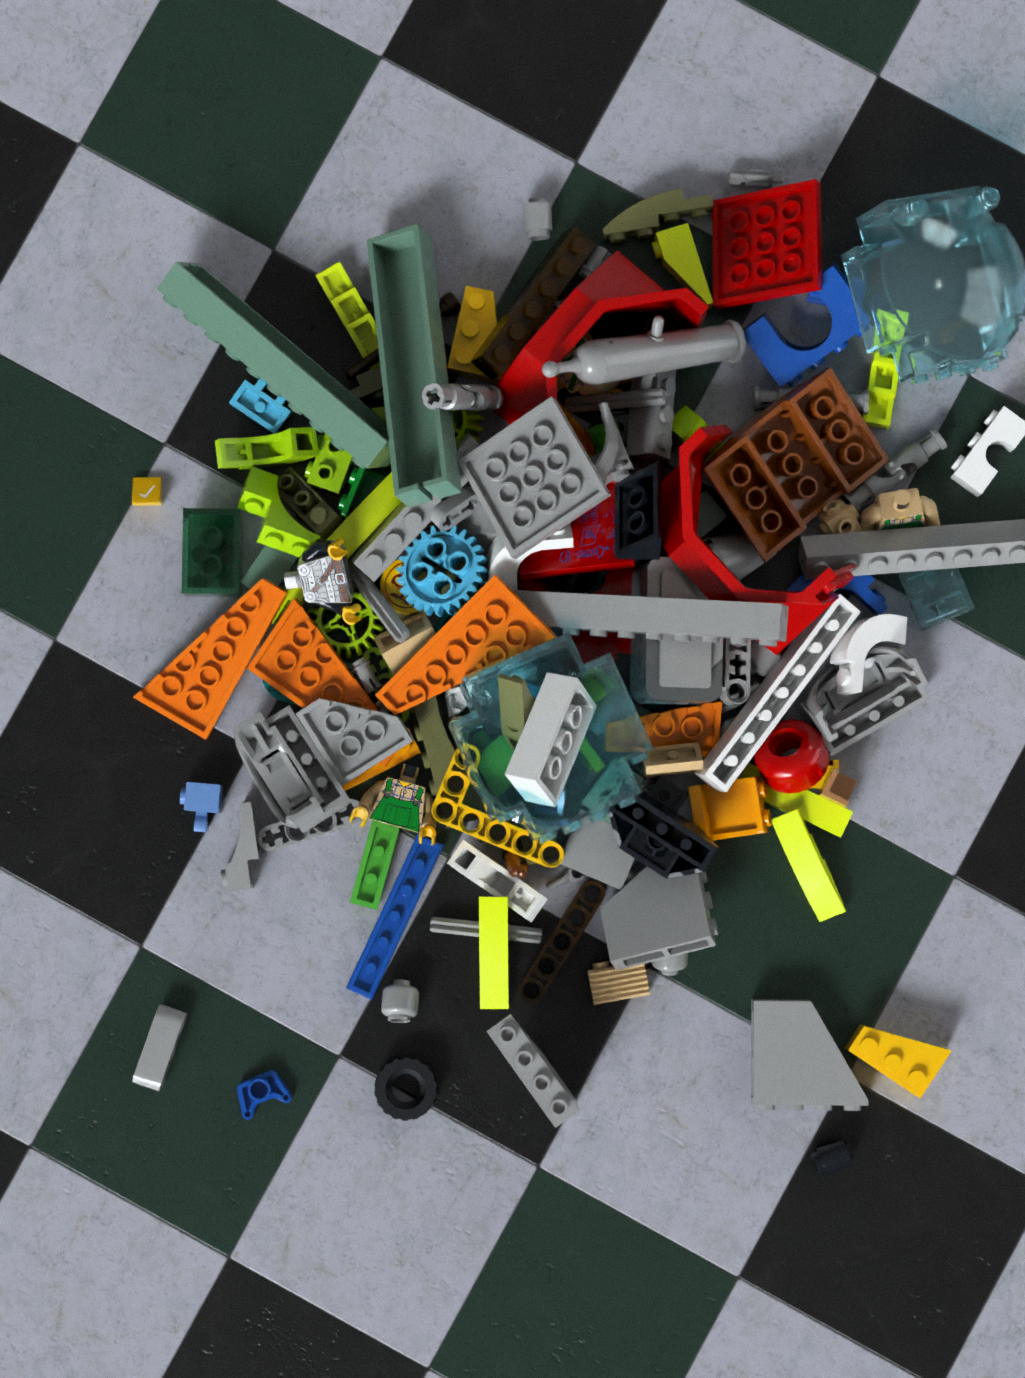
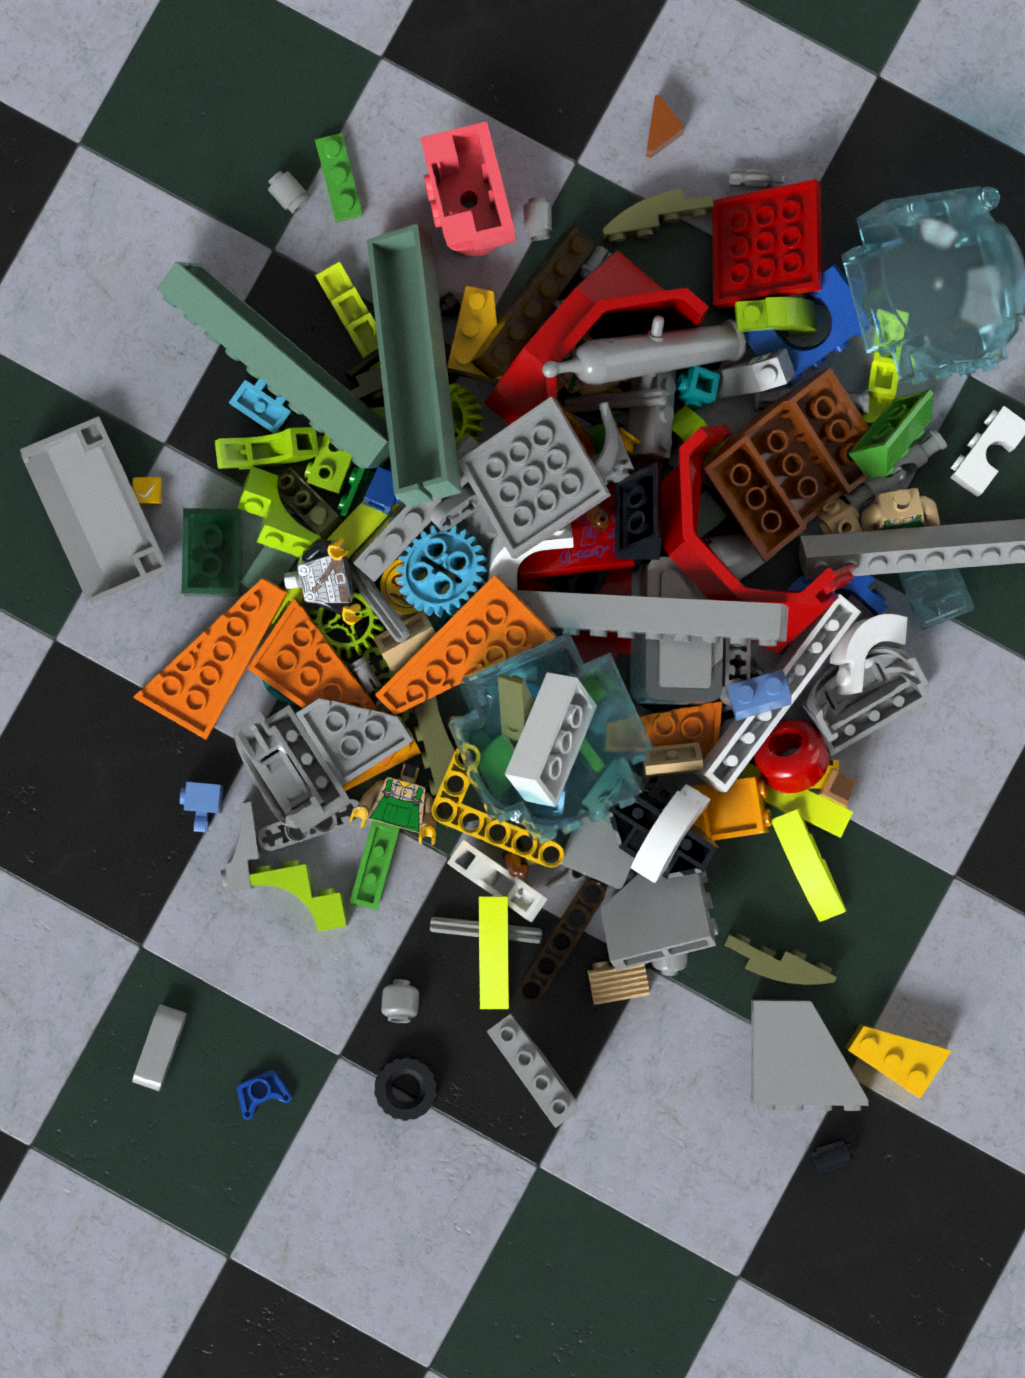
blue tile [346,833,444,1000] -> none
light grey piece [422,383,504,411] -> none
white tile [445,685,473,717] -> none
neon yellow slope [651,223,713,309] -> none
none -> light grey slope [20,416,169,609]
none -> lime arch [250,859,348,932]
none -> light grey brick [268,171,309,214]
none -> bright green plate [315,133,363,223]
none -> blue brick [363,466,401,515]
none -> coral brick [420,121,515,257]
none -> reddish brown arm [586,500,610,530]
none -> yellow bush [618,427,640,453]
none -> white arch [631,784,710,883]
none -> dark orange slope [646,95,684,158]
none -> teal brick [676,366,720,410]
none -> light grey slope [712,348,796,399]
none -> olive slope [723,932,837,985]
none -> medium blue brick [727,669,792,721]
none -> lime arch [735,297,817,337]
none -> bright green slope [848,389,934,479]

